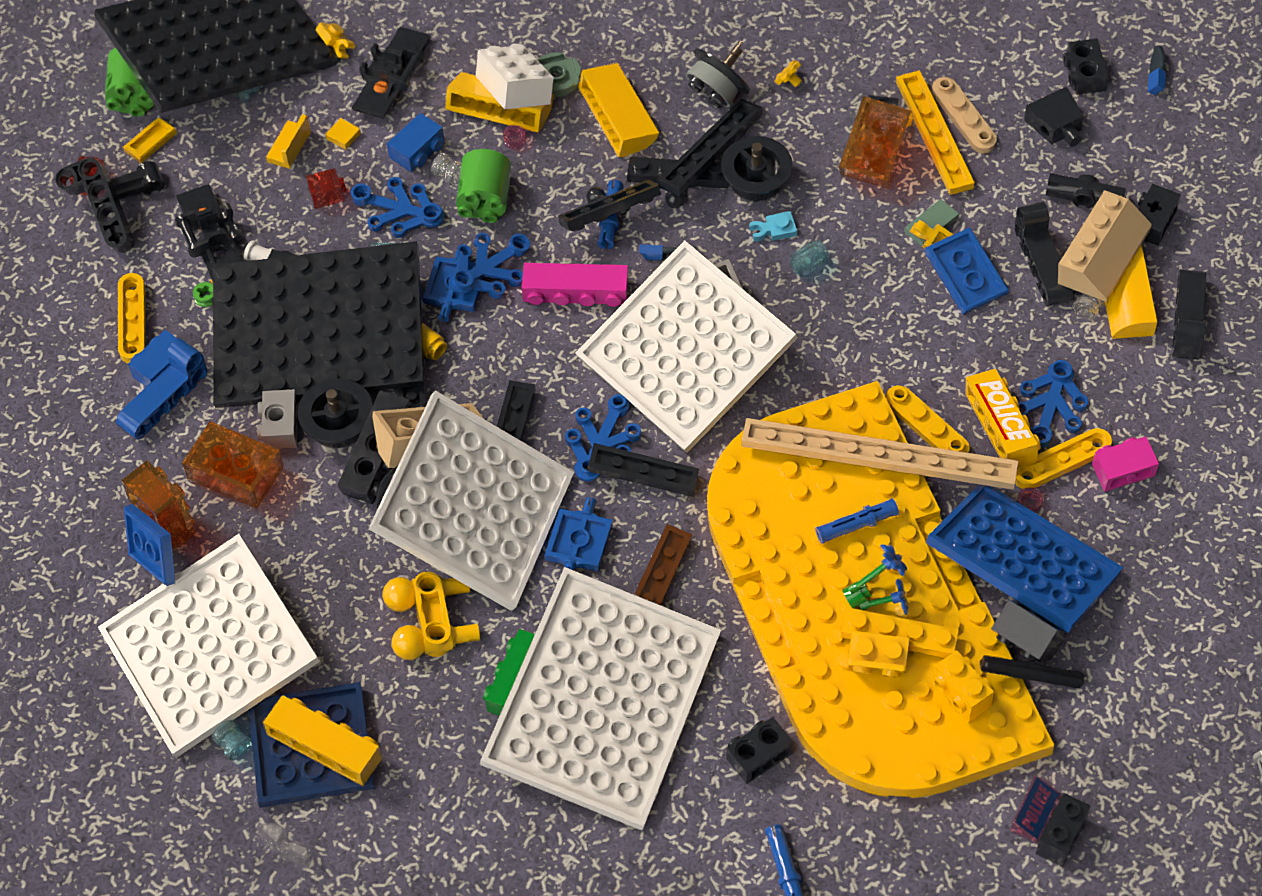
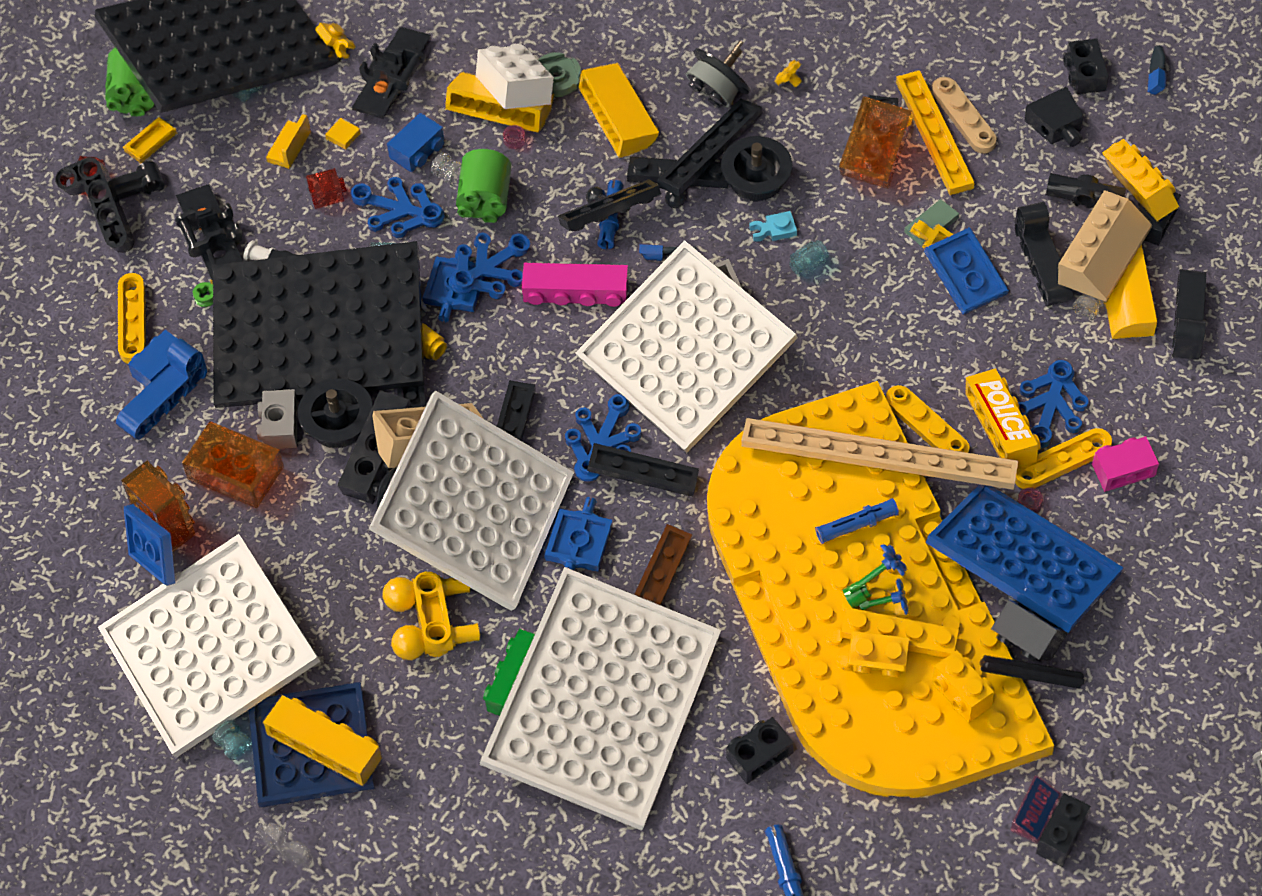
none -> yellow brick [1102,139,1179,221]

